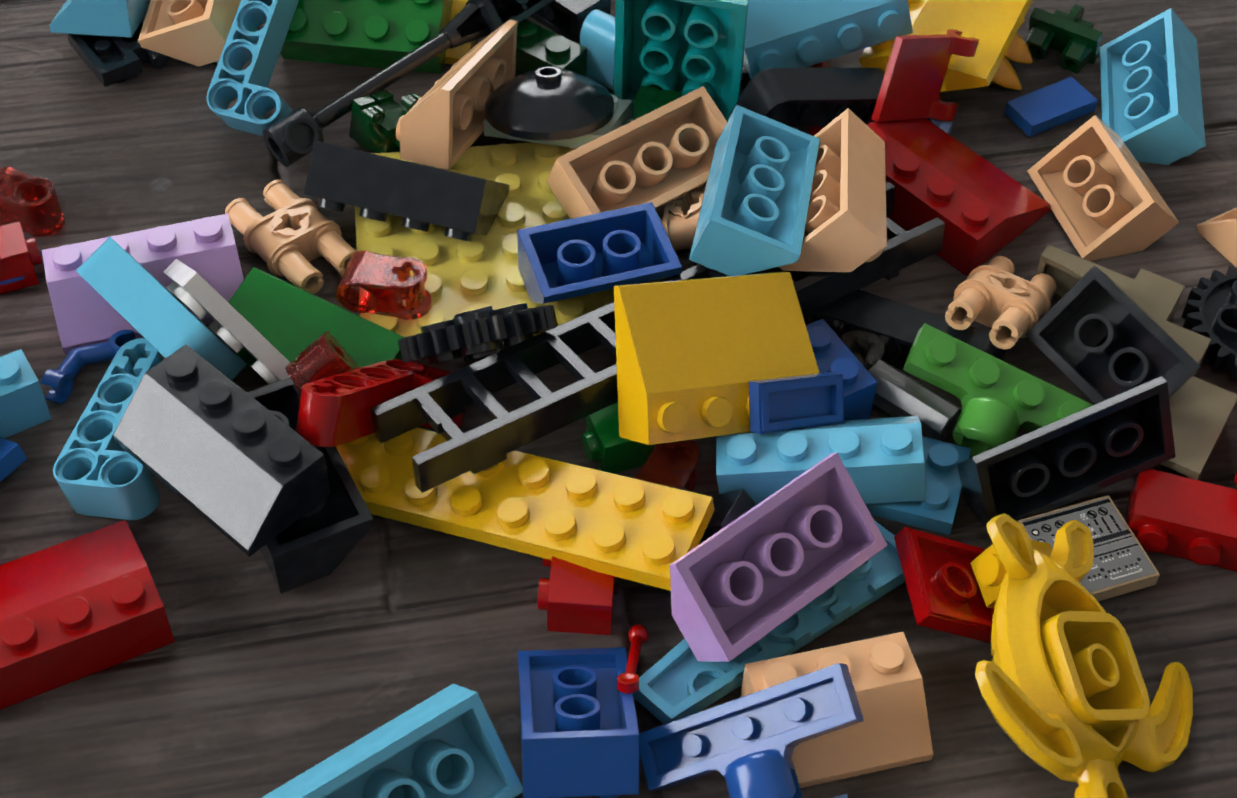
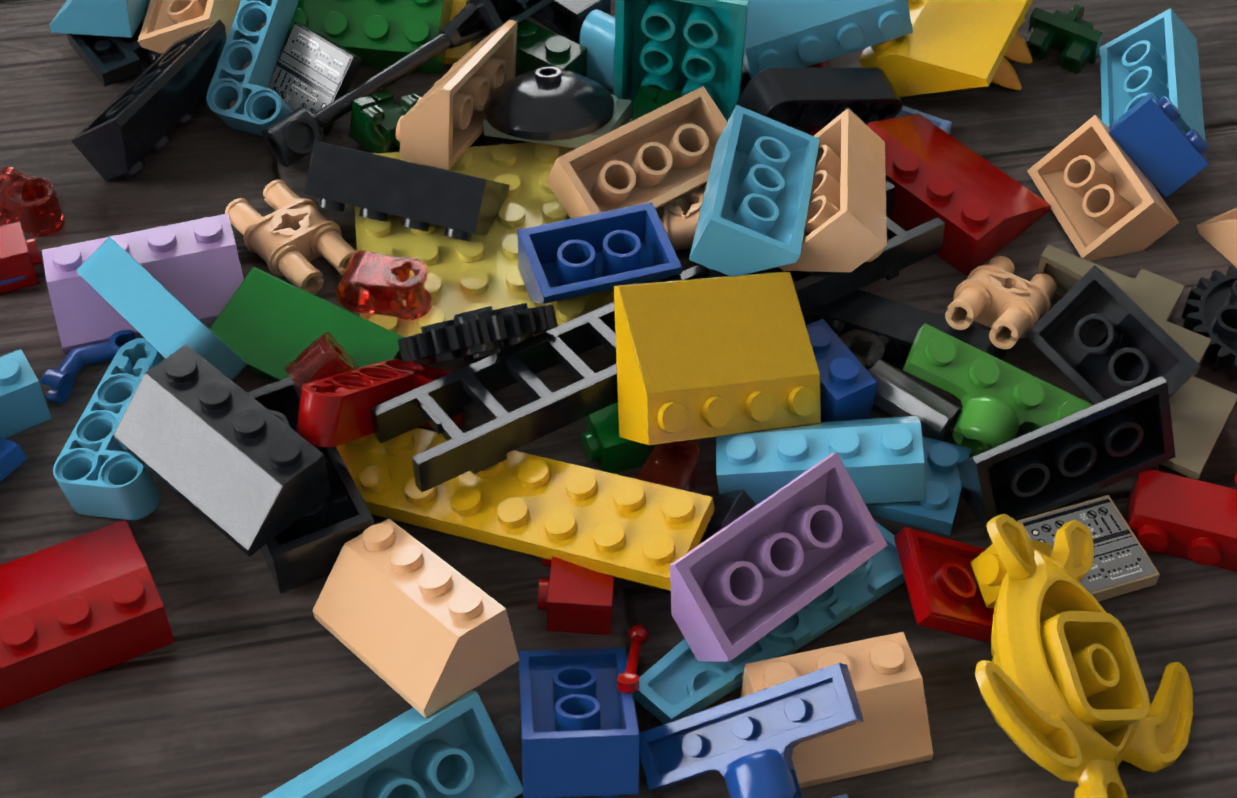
white plate [163,259,304,385] -> none
blue tile [749,372,844,434] -> none
red flag [871,29,979,122] -> none
blue tile [1004,77,1098,137] -> none
none -> black slope [71,19,227,181]
none -> light grey tile [268,22,362,136]
none -> light nougat slope [312,519,519,719]
none -> blue brick [1109,92,1210,198]

